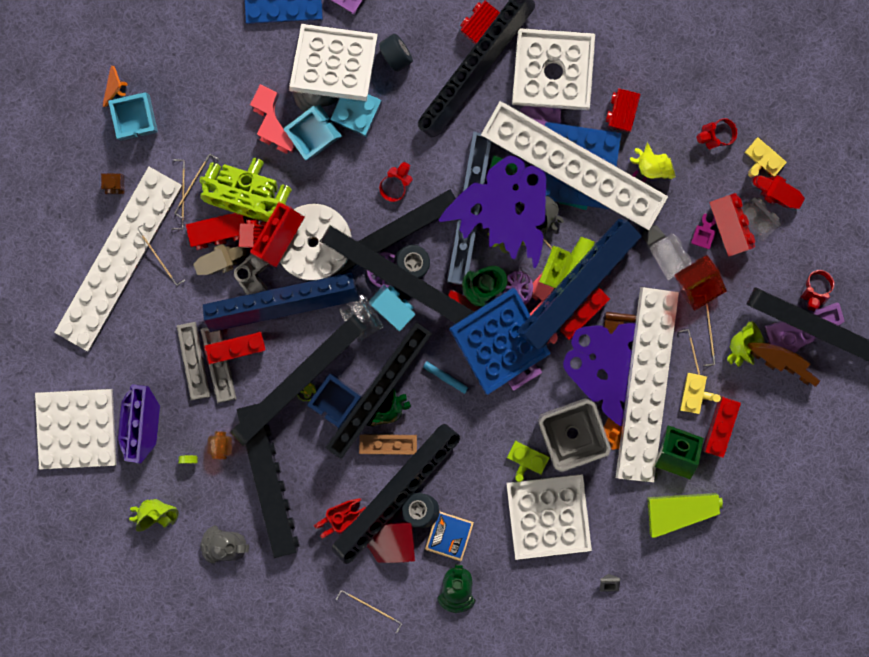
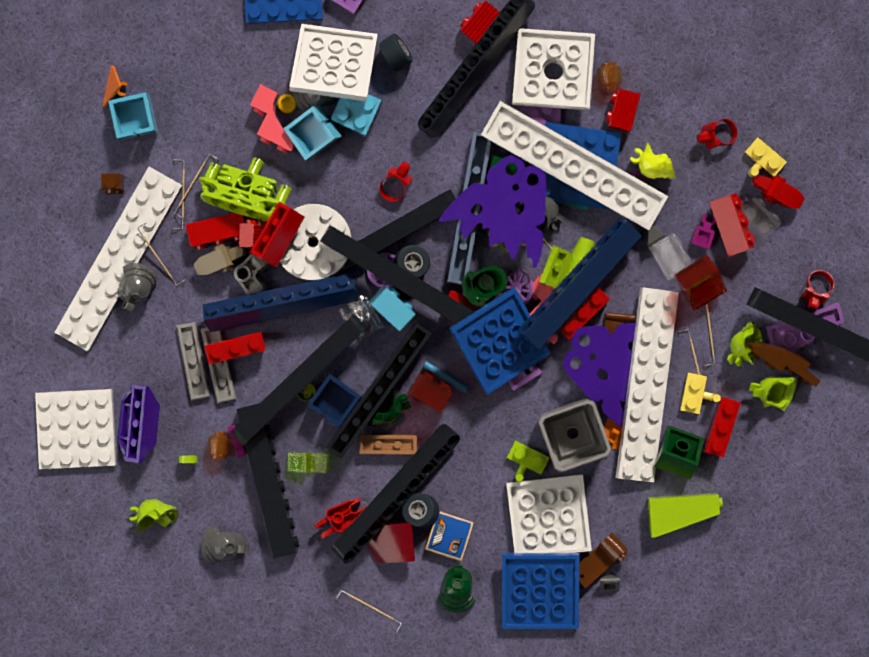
none -> dark grey helmet [117,263,158,312]
none -> magenta plate [227,424,247,458]
none -> yellow tile [277,94,297,114]
none -> clear neon green slope [287,452,329,473]
none -> clear red piece [408,371,453,413]
none -> blue plate [502,553,580,629]
none -> reddish brown door [579,532,628,589]
none -> clear orange head [597,62,623,91]
none -> lime helmet [749,376,797,412]

